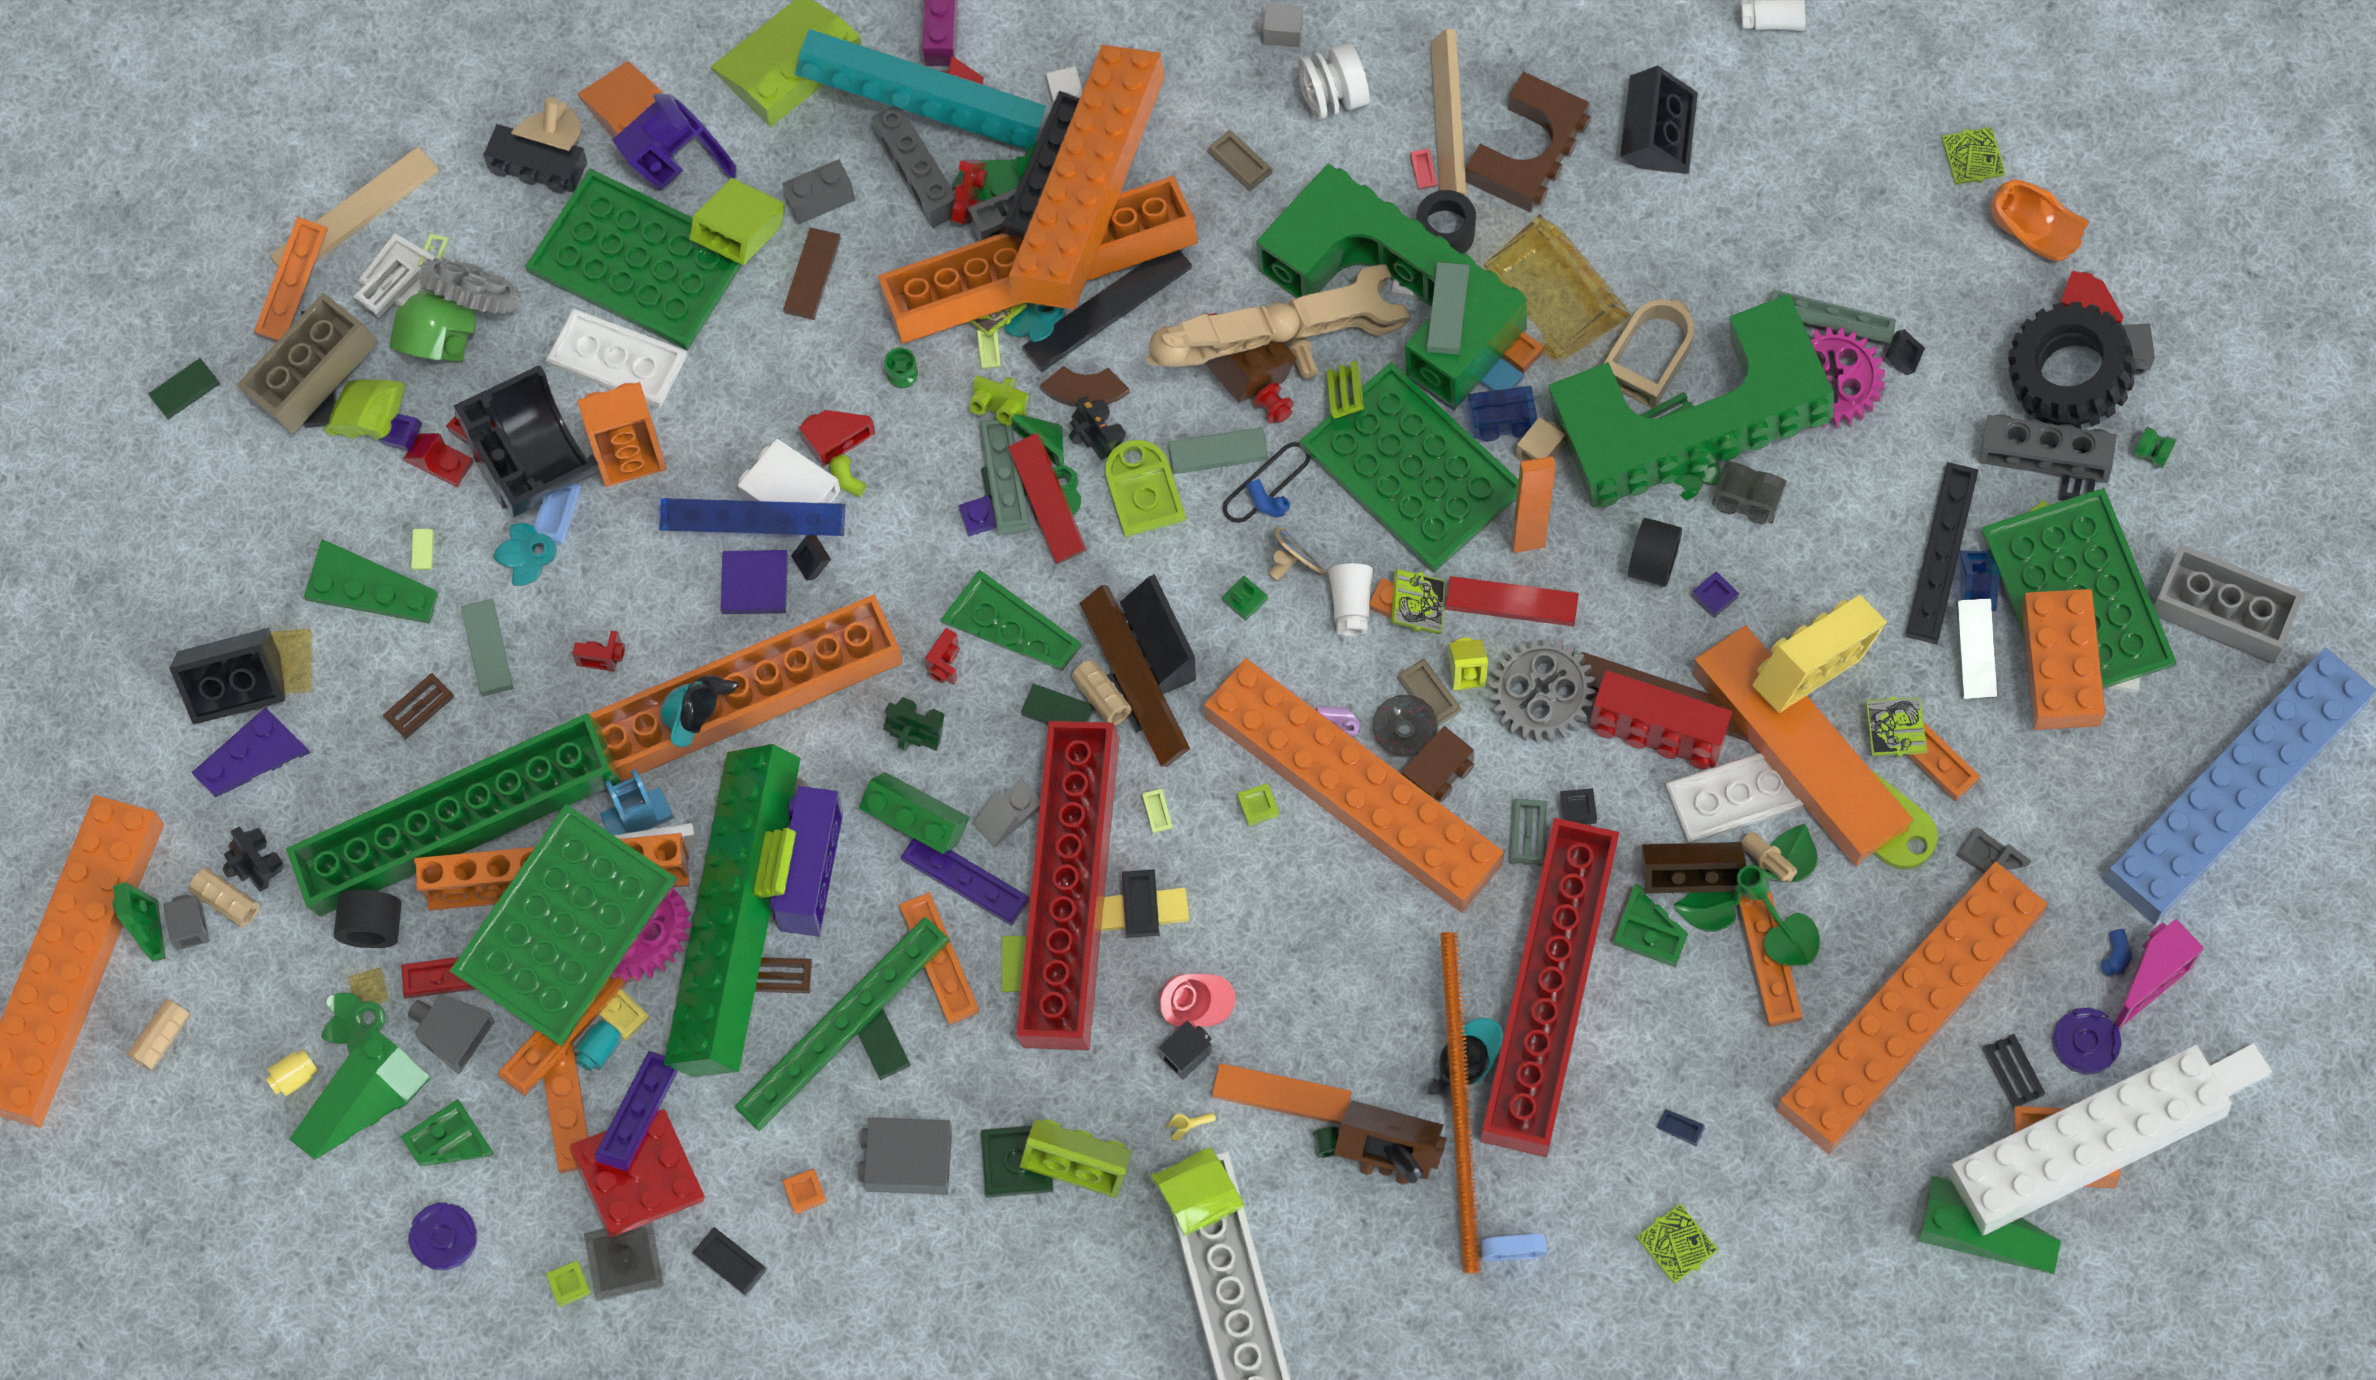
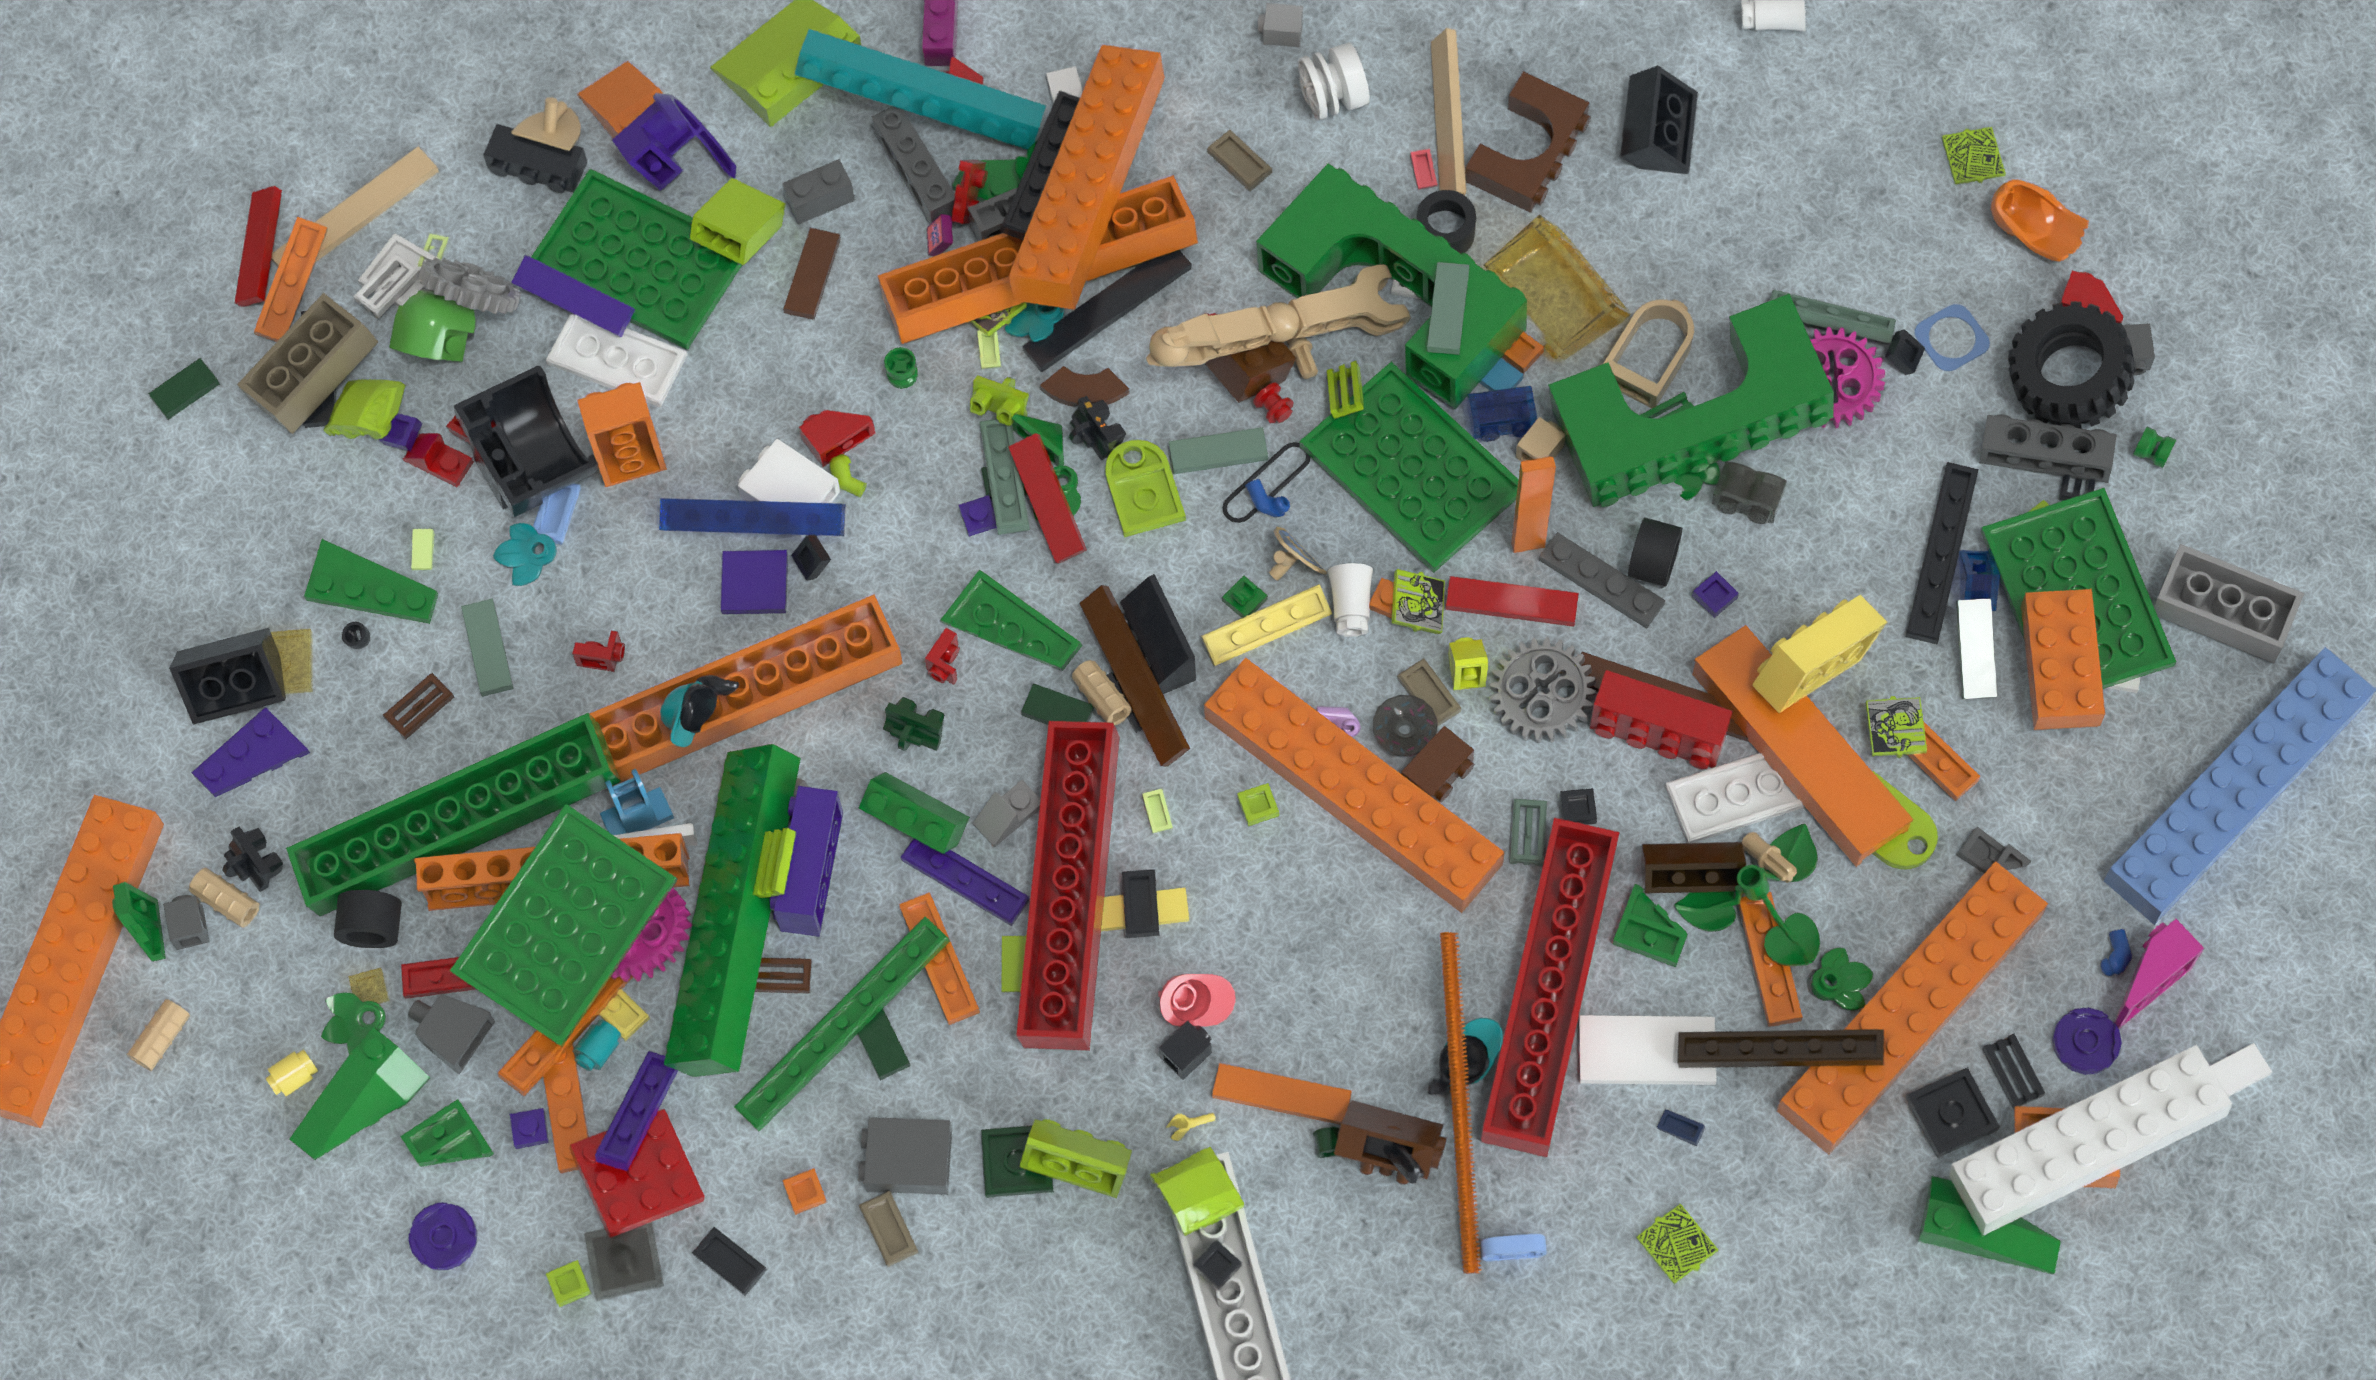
none -> red tile [234,186,282,307]
none -> black hinge [342,621,371,649]
none -> dark purple plate [510,1108,549,1149]
none -> dark purple tile [511,255,635,337]
none -> dark tan tile [859,1191,919,1267]
none -> magenta tile [927,214,953,256]
none -> black plate [1193,1240,1242,1291]
none -> light yellow tile [1201,584,1332,666]
none -> dark grey plate [1539,532,1666,629]
none -> white tile [1579,1015,1716,1085]
none -> dark brown tile [1677,1029,1885,1068]
none -> green plate [1811,948,1874,1011]
none -> black plate [1906,1067,2000,1158]
none -> medium blue piece [1915,304,1990,371]

